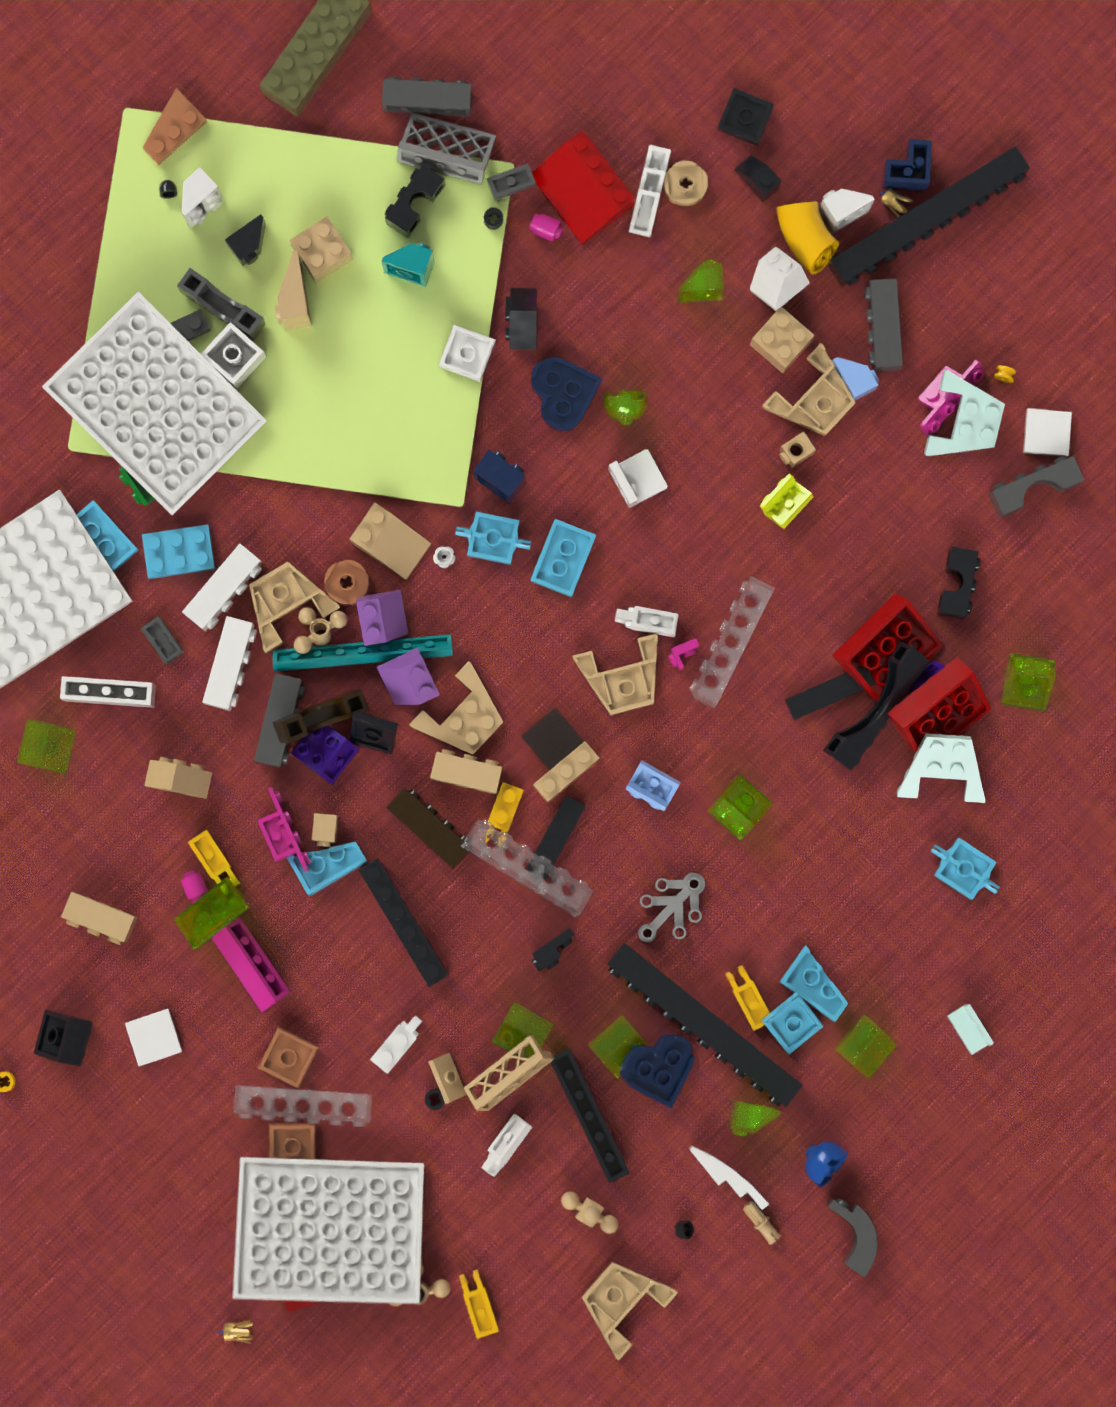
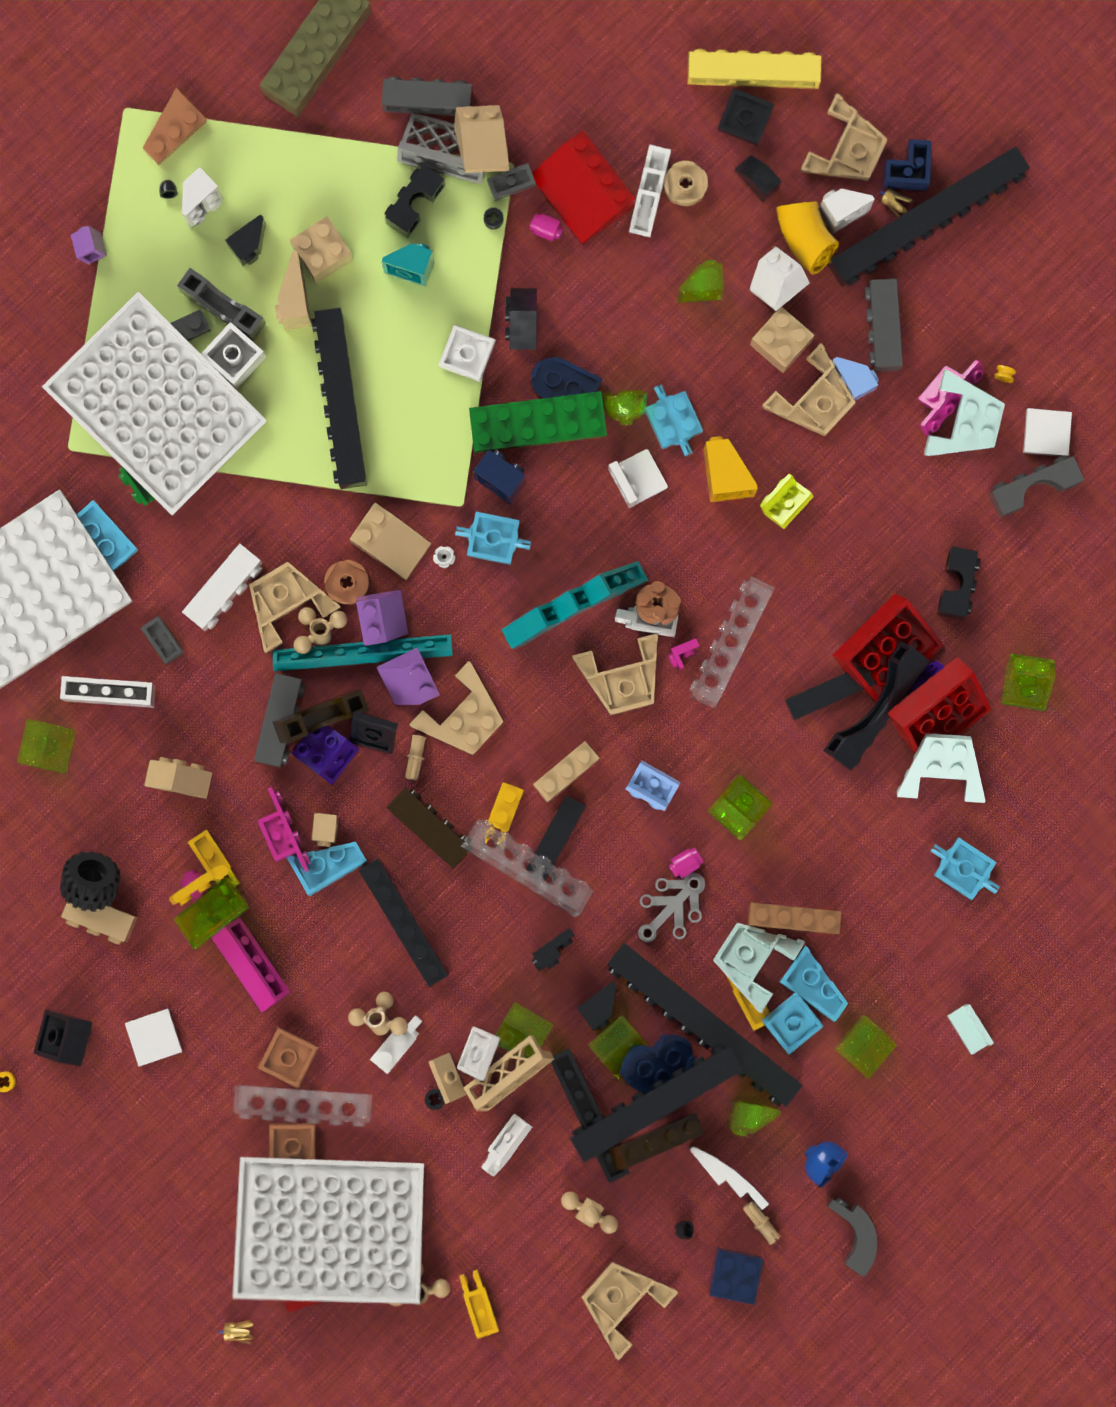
medium azure plate [142,525,215,579] -> none
white brick [202,616,257,711] -> none
tan brick [430,749,503,795] -> none
clear smoke tile [521,708,584,771] -> none
medium azure plate [530,519,596,598] -> none
tan brick [779,432,816,468] -> none
none -> black tyre [60,851,120,912]
none -> medium lavender brick [71,226,107,265]
none -> yellow hinge [169,864,229,906]
none -> black brick [311,308,367,489]
none -> tan piece [348,992,408,1035]
none -> tan axle [405,735,426,780]
none -> tan slope [454,105,509,173]
none -> white tile [457,1026,500,1081]
none -> green plate [469,391,607,453]
none -> teal arch [502,561,649,649]
none -> black brick [569,1045,743,1163]
none -> black slope [577,981,616,1031]
none -> dark brown brick [608,1113,704,1170]
none -> nougat plate [635,581,681,625]
none -> medium azure plate [644,384,703,456]
none -> dark pink brick [669,847,704,878]
none -> light yellow brick [688,49,821,88]
none -> yellow slope [703,436,758,502]
none -> dark blue brick [708,1247,763,1305]
none -> light aqua wing [713,923,805,1013]
none -> medium nougat arch [747,902,841,935]
none -> tan wing [800,94,888,180]

